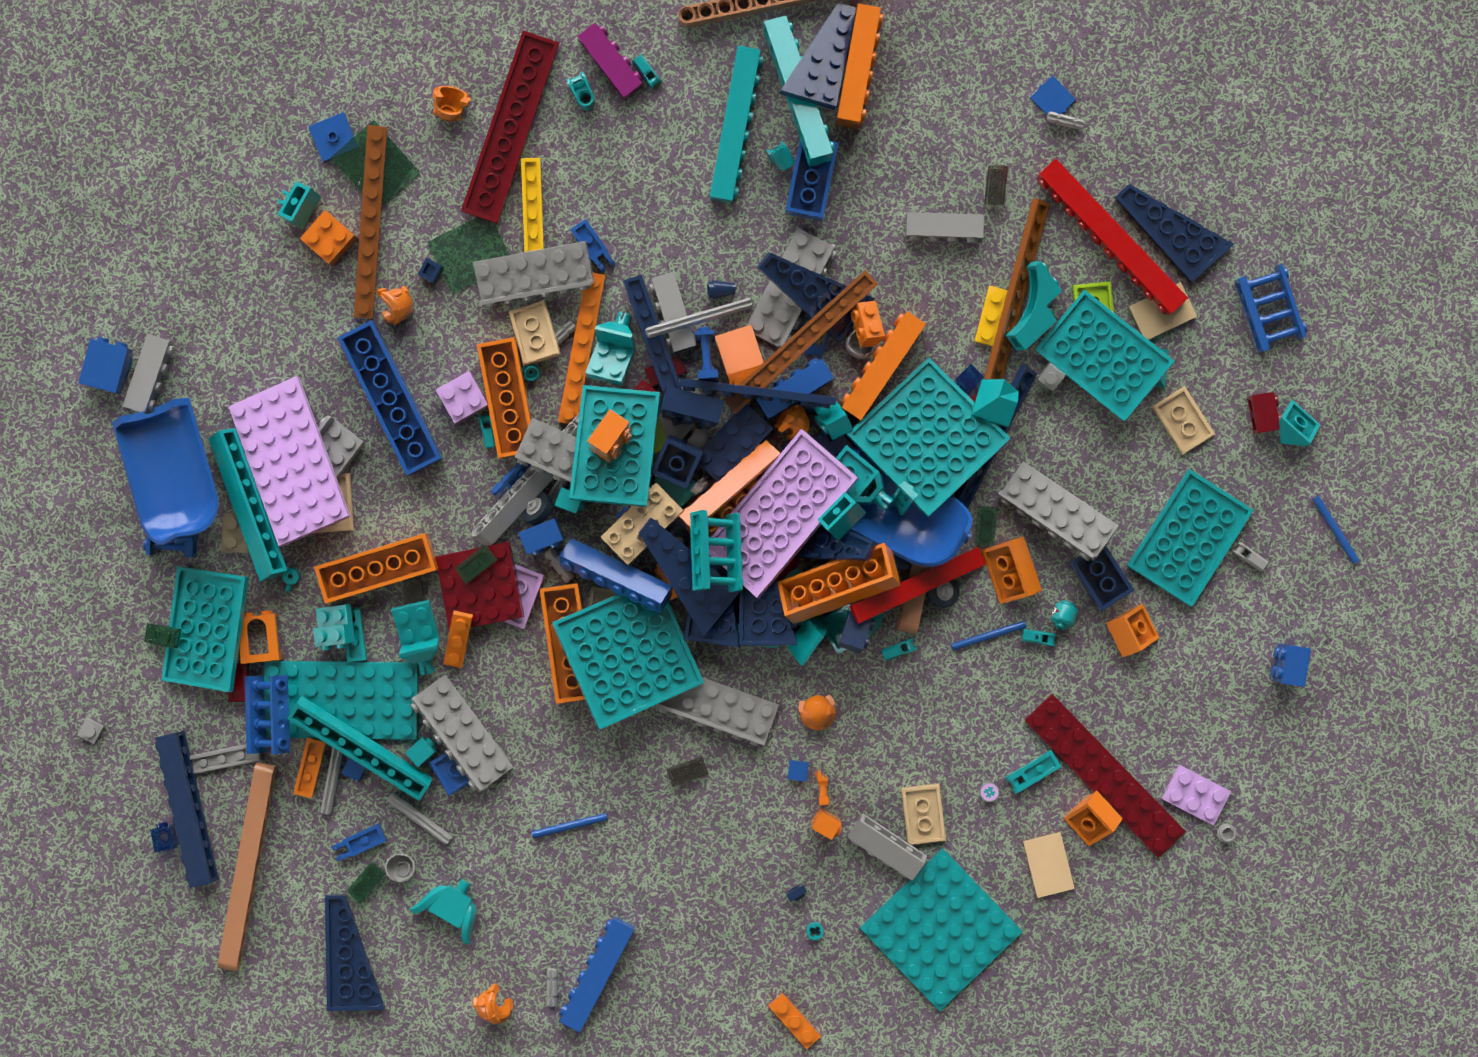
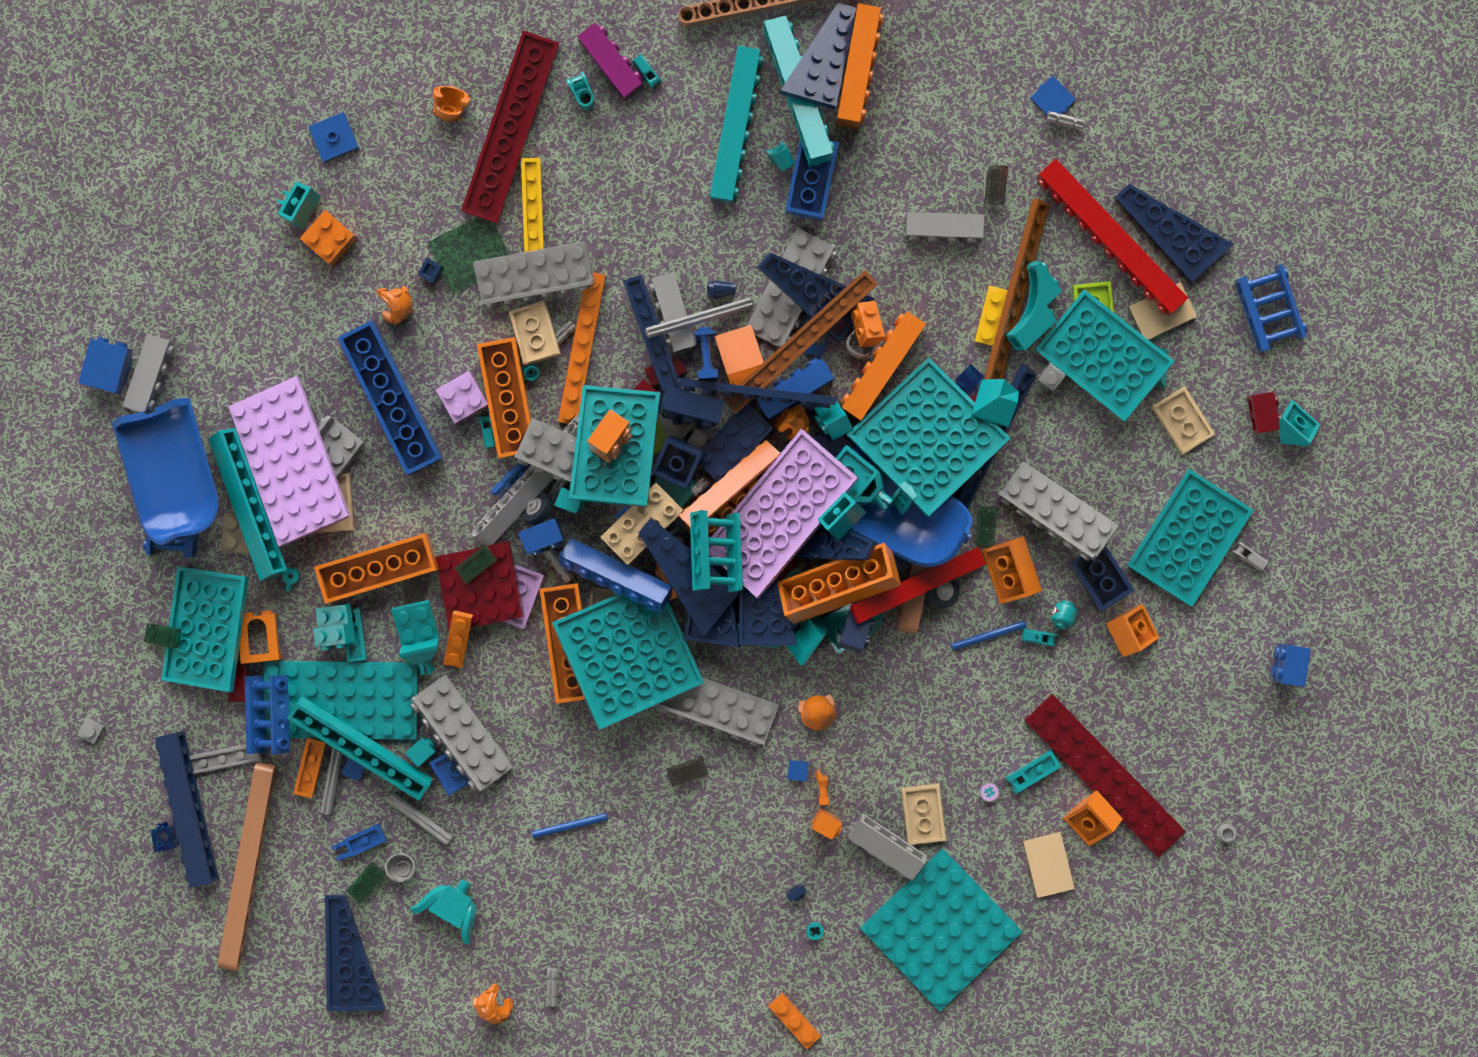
clear green piece [331,120,420,206] -> none
dark orange plate [353,125,388,319] -> none
blue brick [559,916,635,1032] -> none
blue hinge [570,219,615,273] -> none
teal plate [585,312,636,386] -> none
teal bar [881,638,918,662] -> none
lavender plate [1161,765,1231,825] -> none
blue bar [1312,495,1359,564] -> none

